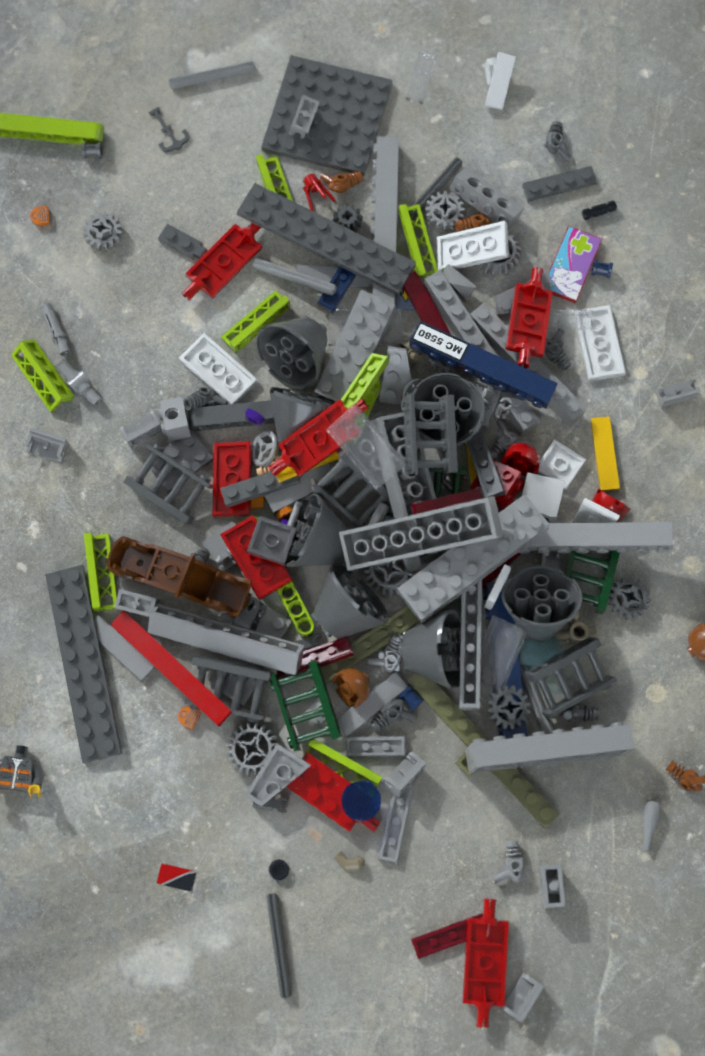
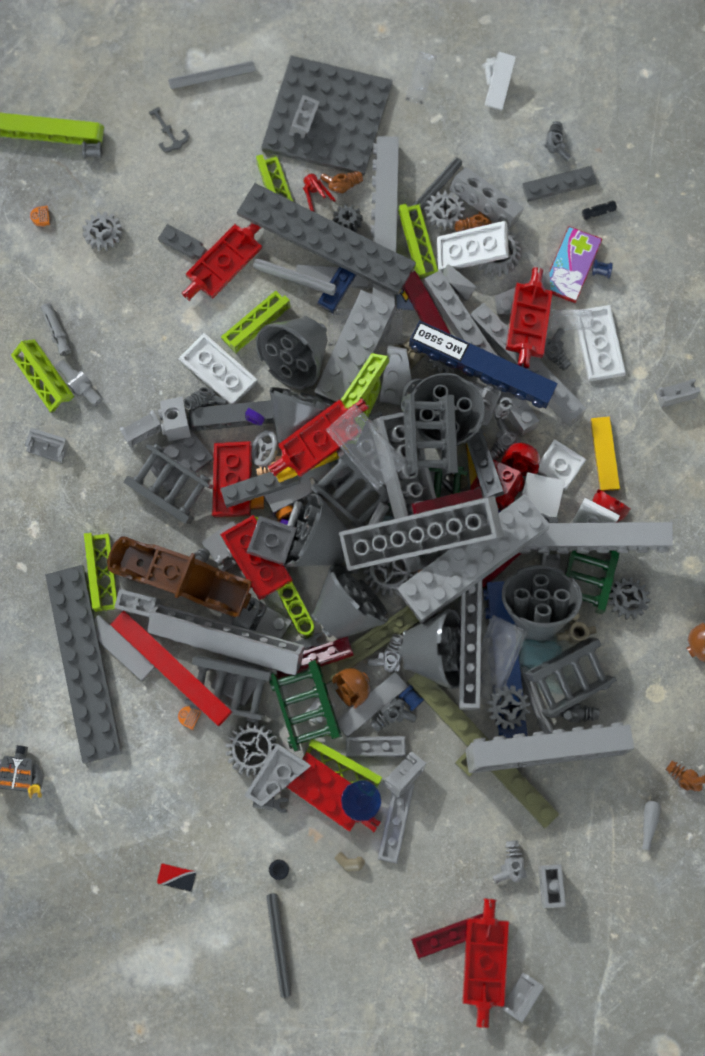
white tile [484,564,511,610] -> none

